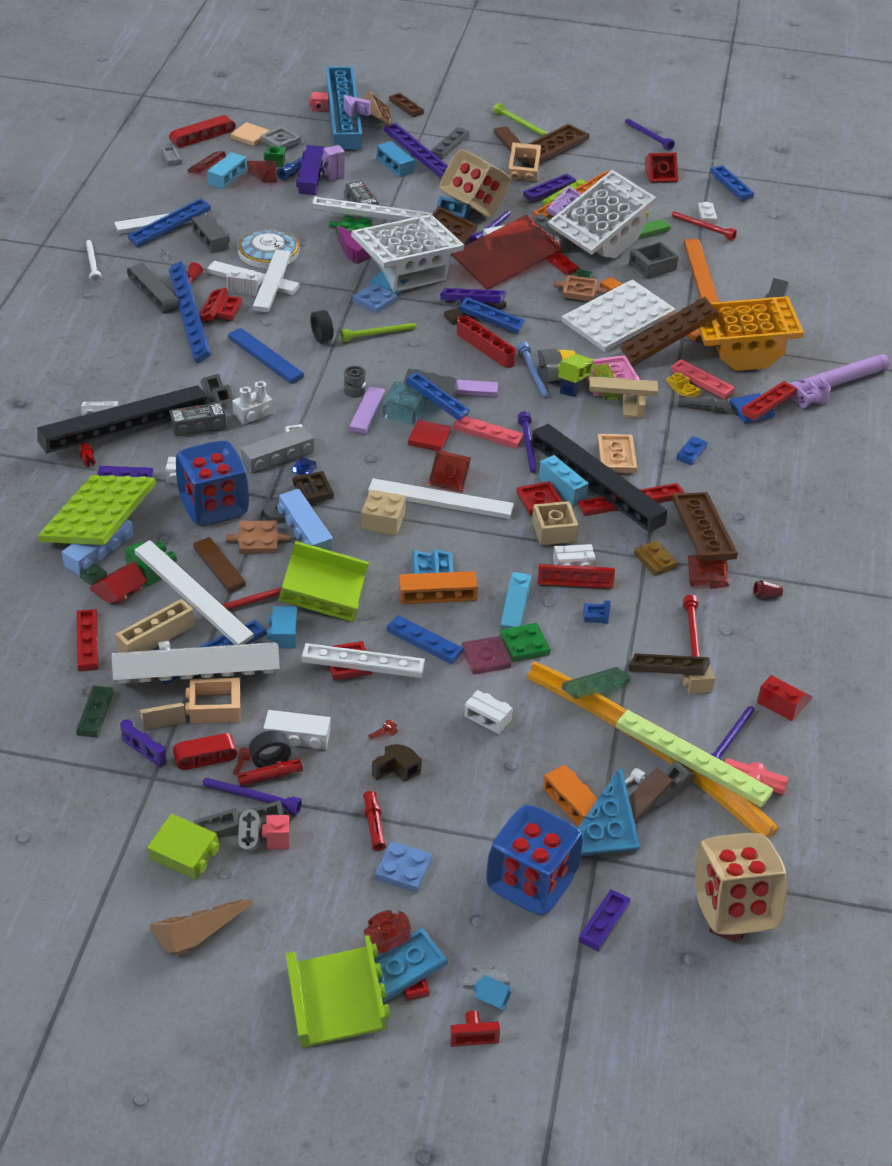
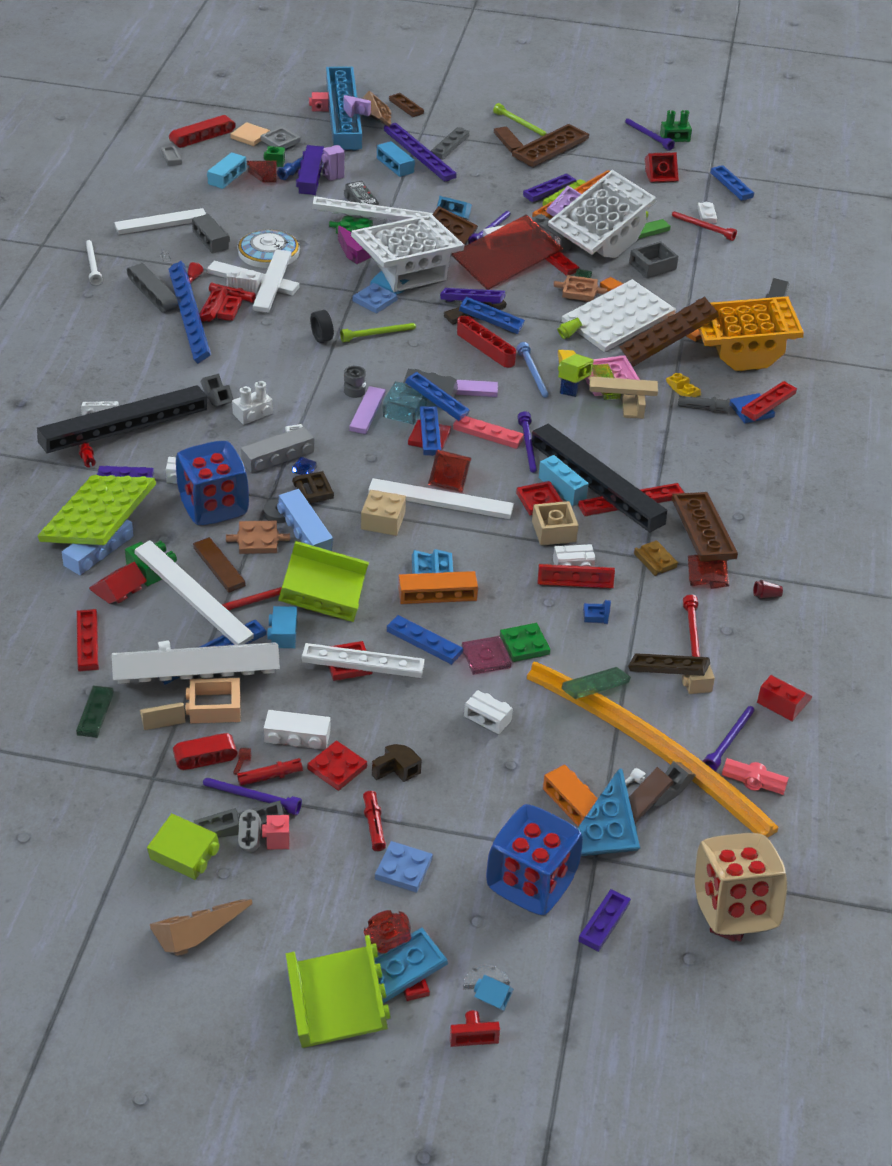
clear green plate [80,563,107,586] -> none
tan brick [115,599,195,653] -> none
dark purple plate [120,719,167,768] -> none
blue tile [128,198,211,248] -> none
dark grey brick [170,402,226,436] -> none
clear red slope [188,151,226,174] -> none
blue tile [228,328,304,384] -> none
black tyre [249,730,291,768] -> none
clear red hand [368,720,398,739] -> none
tan piece [439,149,511,217] -> none
medium azure slope [500,572,532,628] -> none
light nougat window [508,142,541,181] -> none
dark grey brick [538,349,565,382] -> none
light nougat plate [597,434,637,473] -> none
yellowish green plate [616,710,773,807] -> none
coral plate [671,359,735,400] -> none
blue plate [676,436,708,465] -> none
orange tile [684,239,719,303] -> none
lavender piece [789,354,889,408] -> none
none -> red pin [209,282,256,303]
none -> red plate [307,740,368,791]
none -> blue plate [420,406,441,456]
none -> lime cone [557,318,582,339]
none -> green brick [660,110,692,142]

